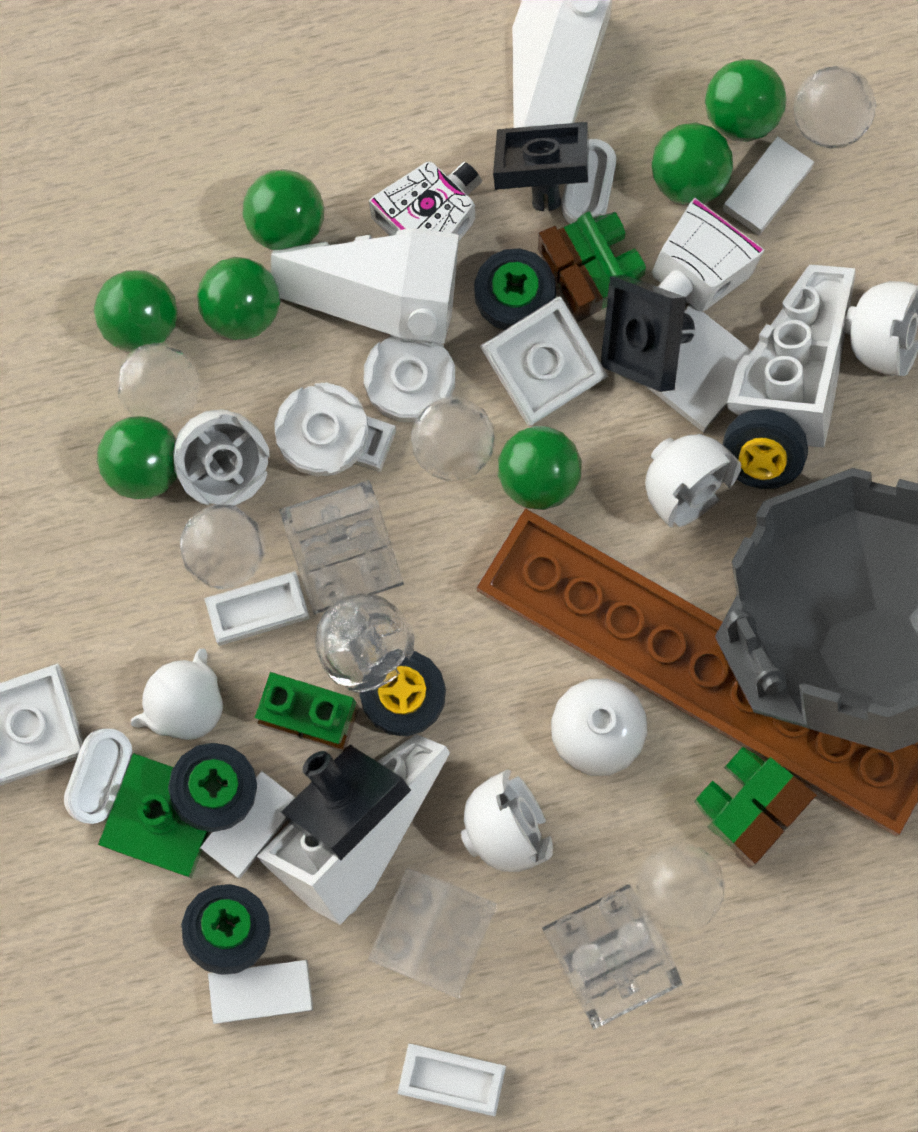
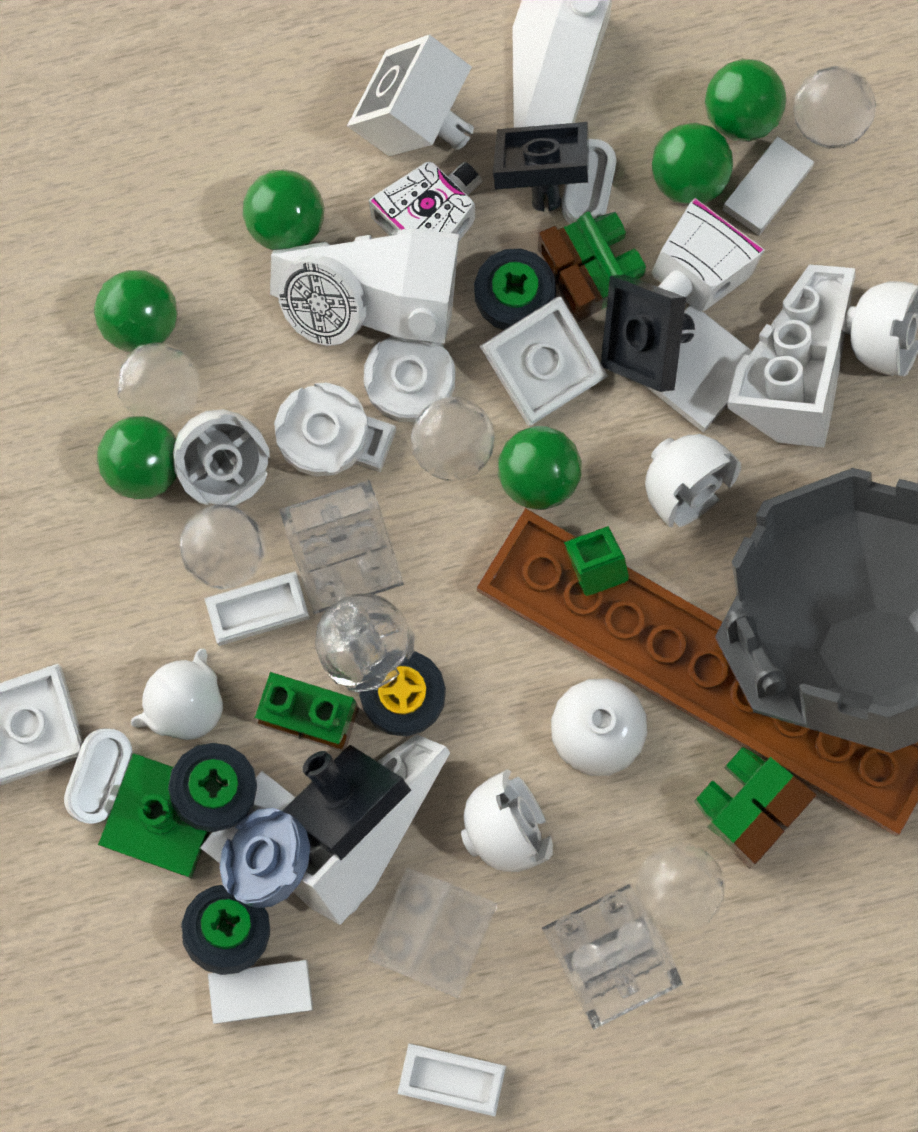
green piece [197,257,280,340] -> none
black wheel [722,409,808,489] -> none
none -> sand blue tile [219,808,310,908]
none -> white tile [278,255,366,346]
none -> white brick [347,34,474,156]
none -> green slope [564,526,629,596]

